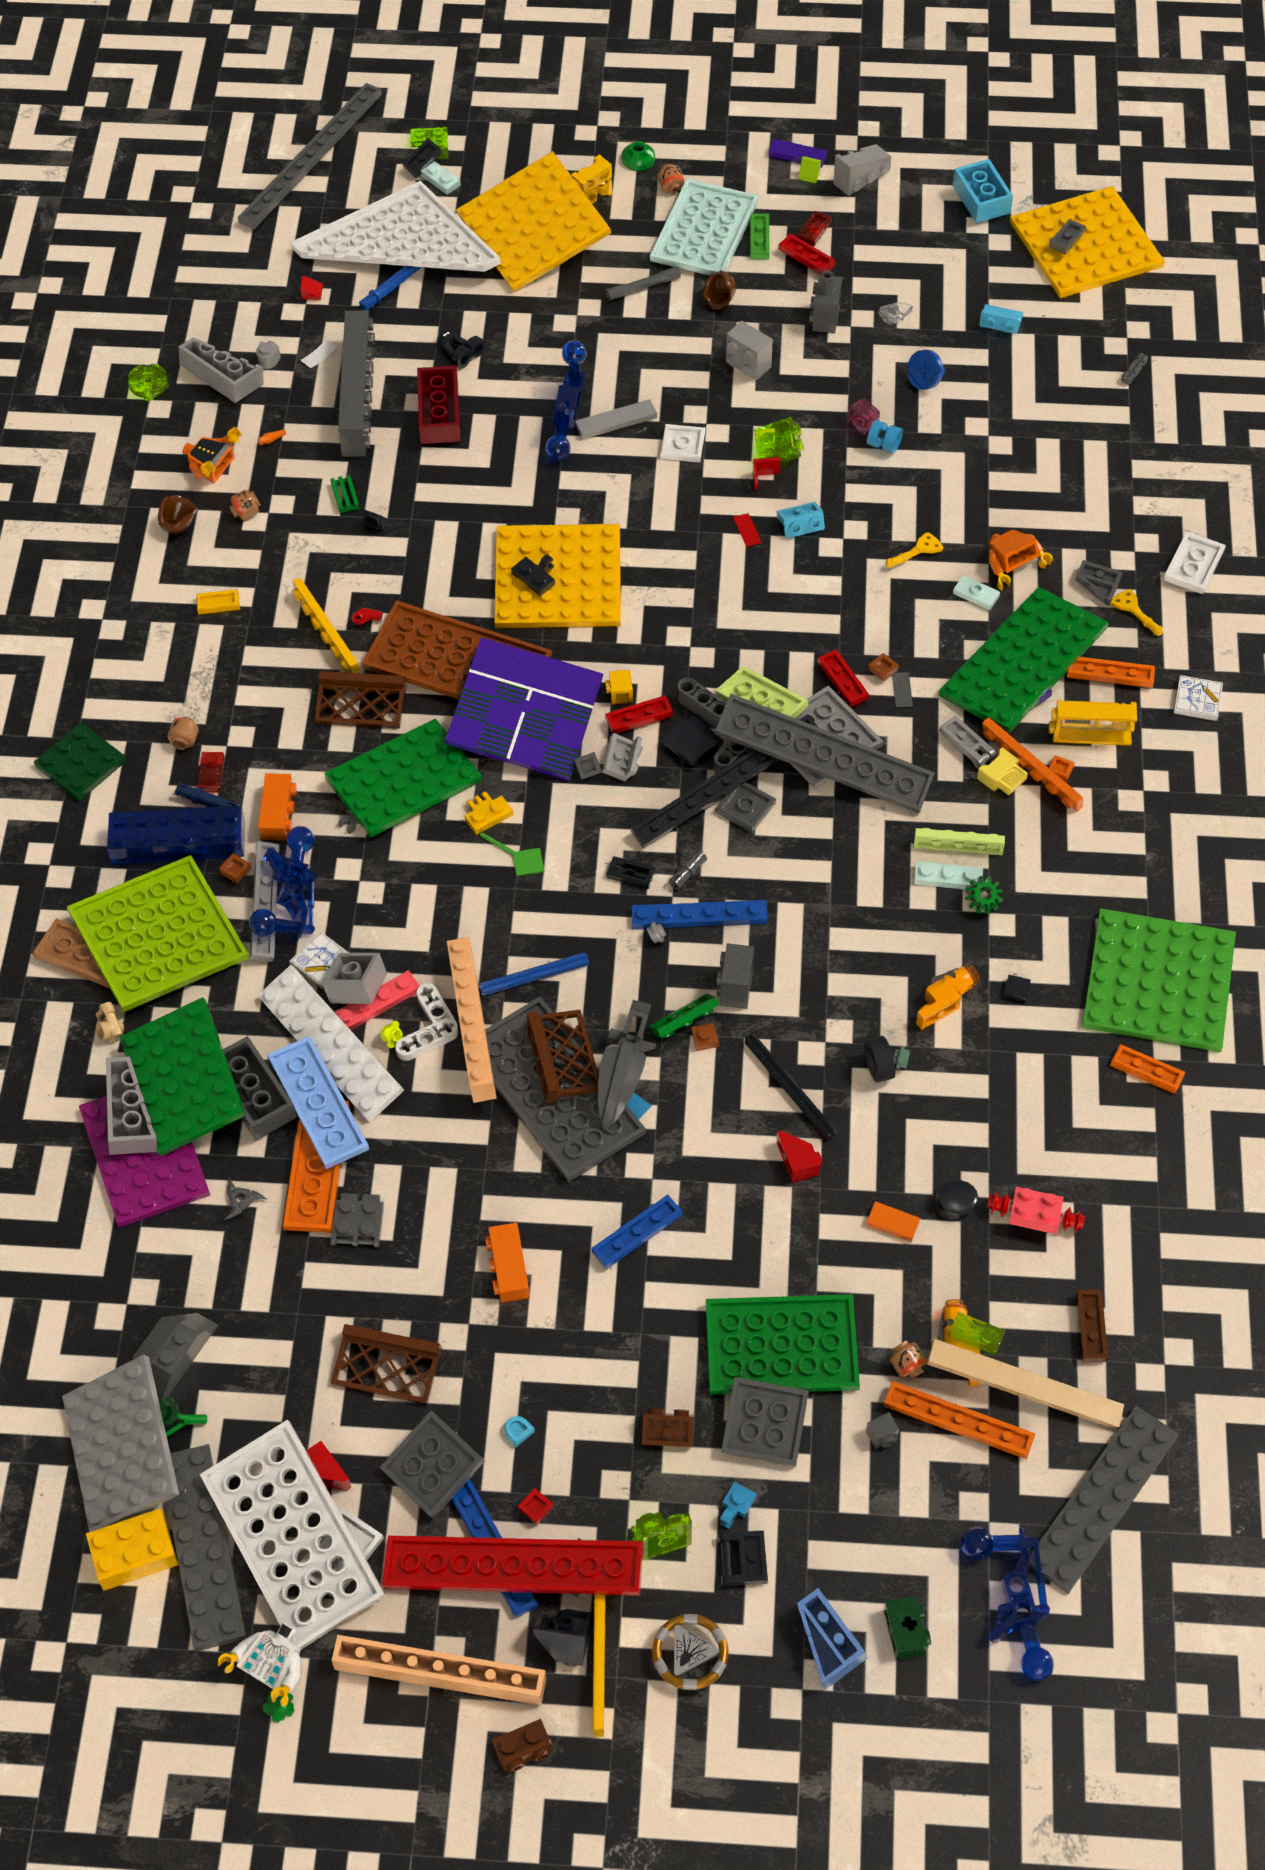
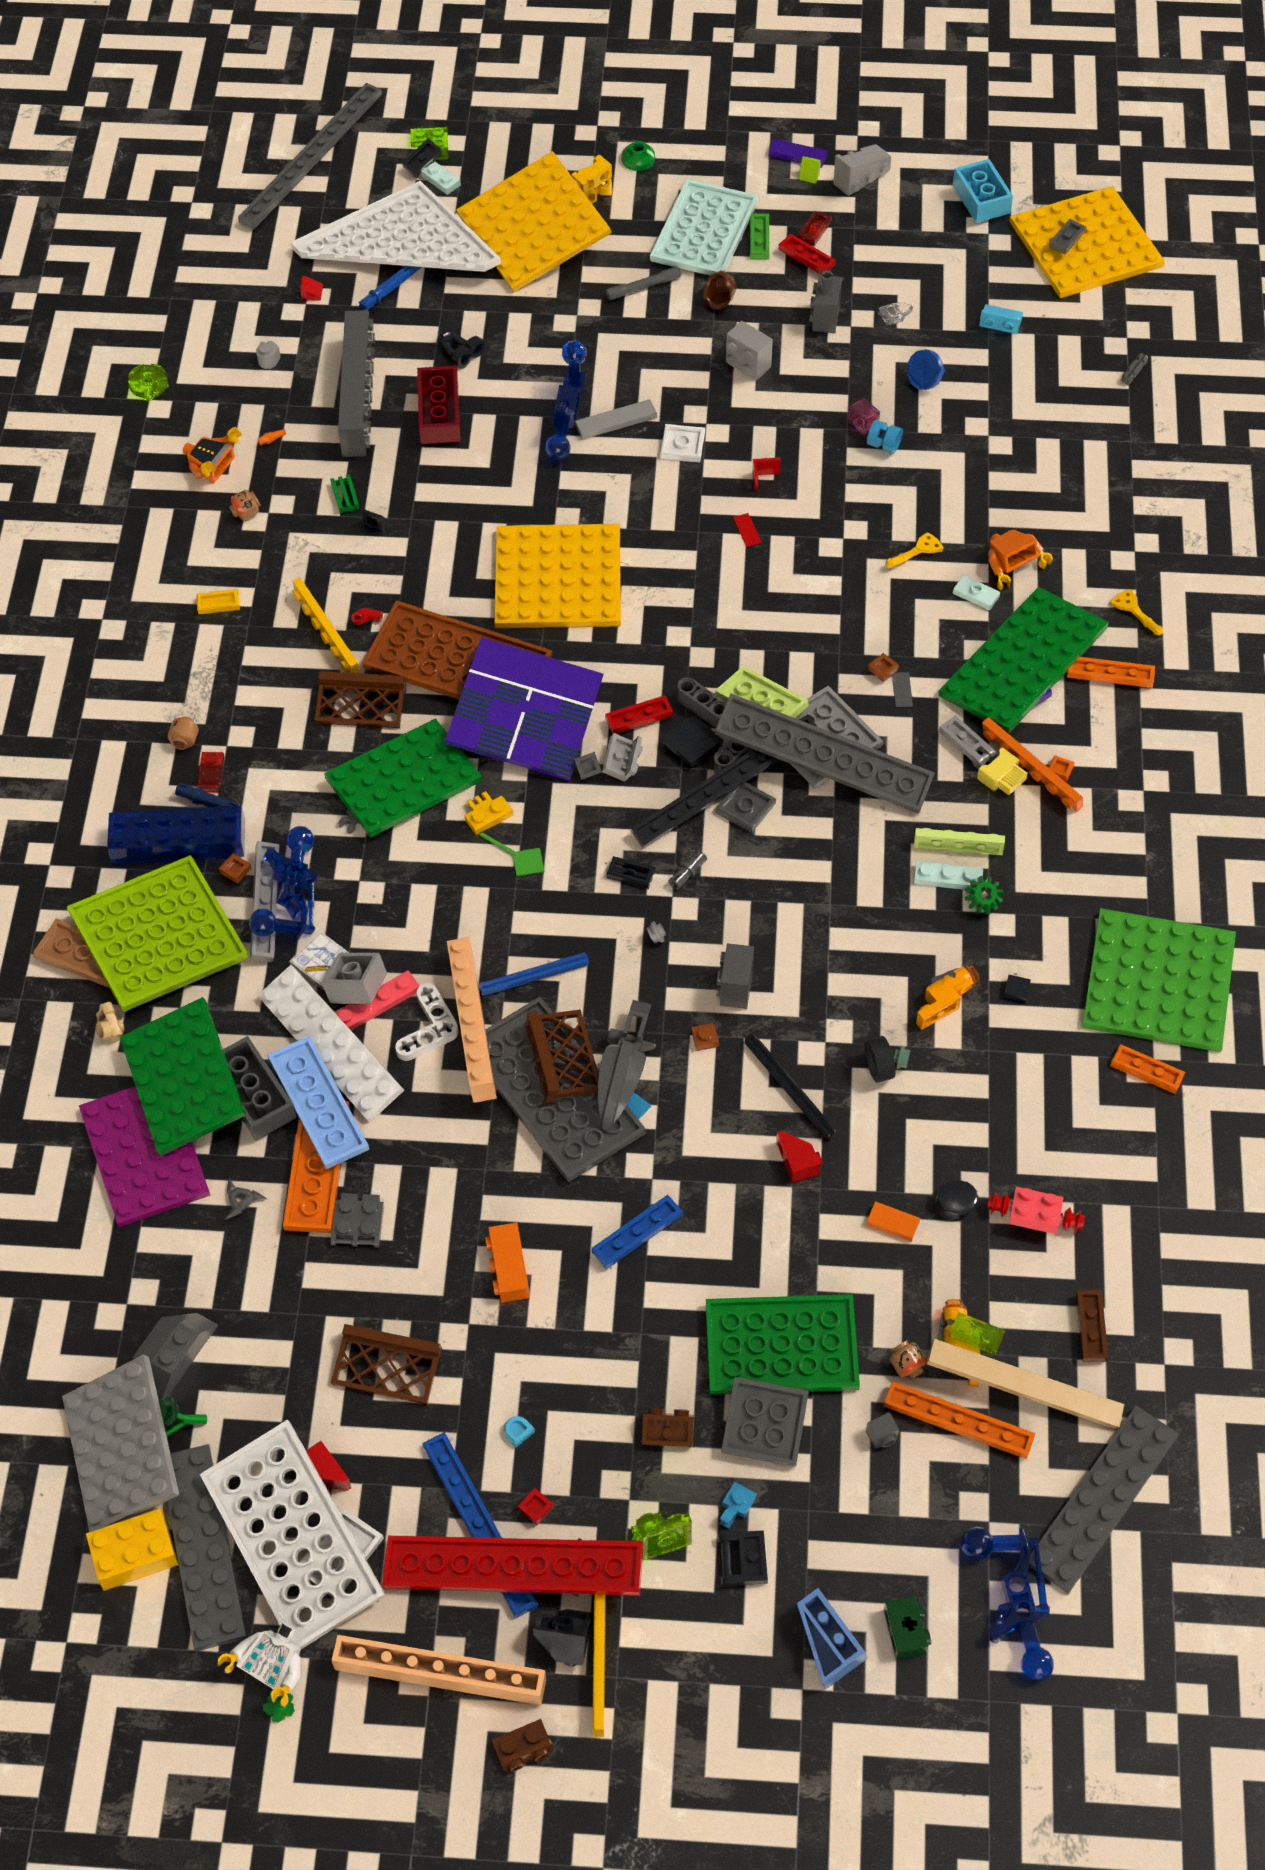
dark green plate [34,722,127,801] -> none
light grey wedge [106,1057,157,1155] -> none
reddish brown hair [157,495,198,534] -> none
light grey wedge [179,338,264,403] -> none
orange brick [258,773,297,841] -> none
white sticker [301,339,337,368] -> none
dark grey plate [379,1410,485,1519] -> none
neon yellow plate [381,1021,403,1048] -> none
black plate [511,554,555,596] -> none
yellow brick [605,670,633,705] -> none
blue plate [632,900,768,929] -> none
green plate [649,993,719,1038] -> none
piece [652,1614,729,1690] -> none
medium nougat head [658,164,685,194] -> none
clear neon green plate [754,416,804,463] -> none
medium azure bracket [777,502,825,538] -> none
red plate [818,650,869,708] -> none
yellow door [1049,699,1137,745] -> none
dark grey wing [1076,560,1123,606] -> none
white plate [1164,532,1226,594] -> none
white tile [1174,675,1223,721] -> none

